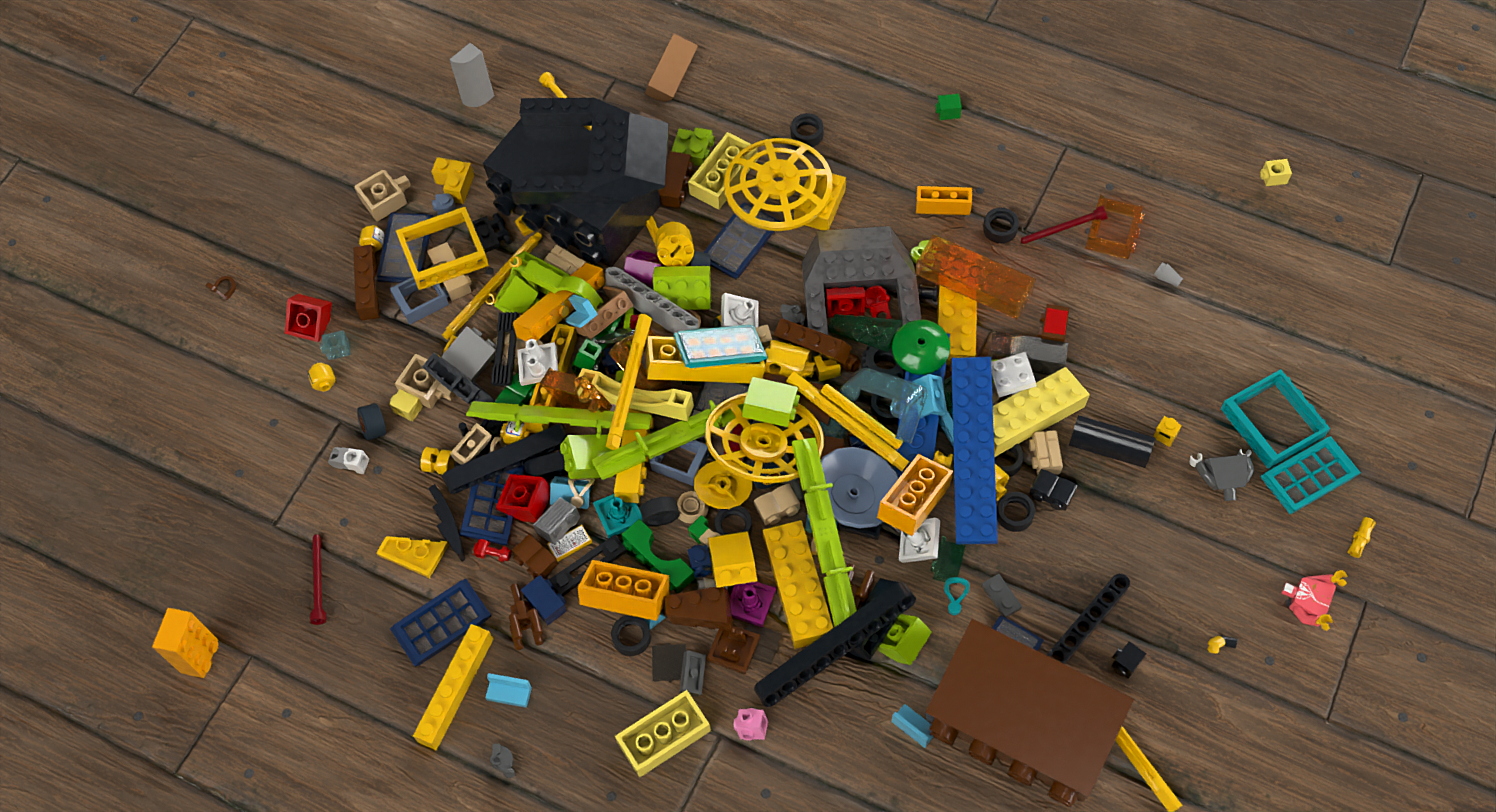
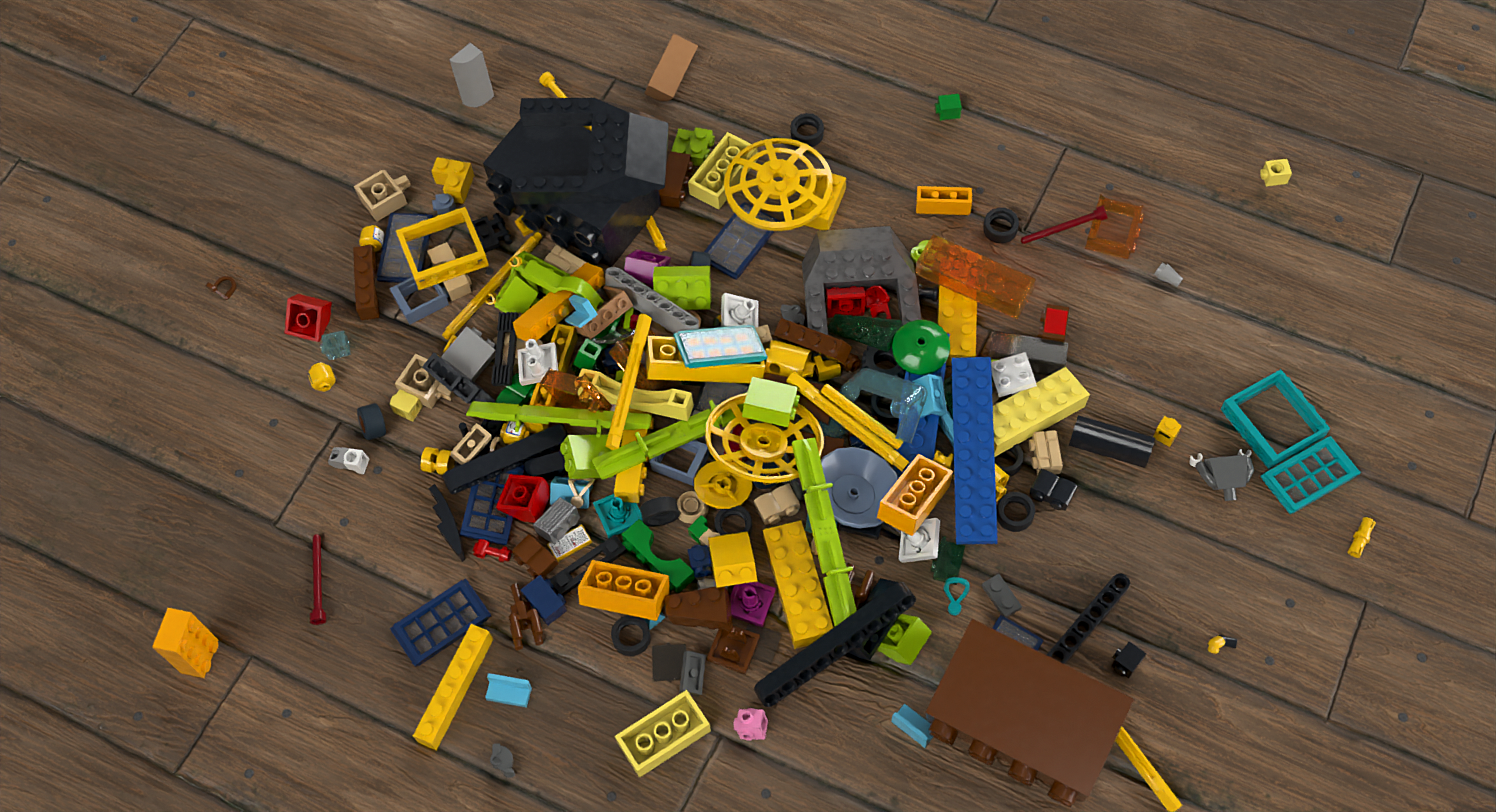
yellow wing [376,536,449,578] -> none
yellow cylinder [655,222,694,267] -> none
coral torso [1281,570,1347,631] -> none

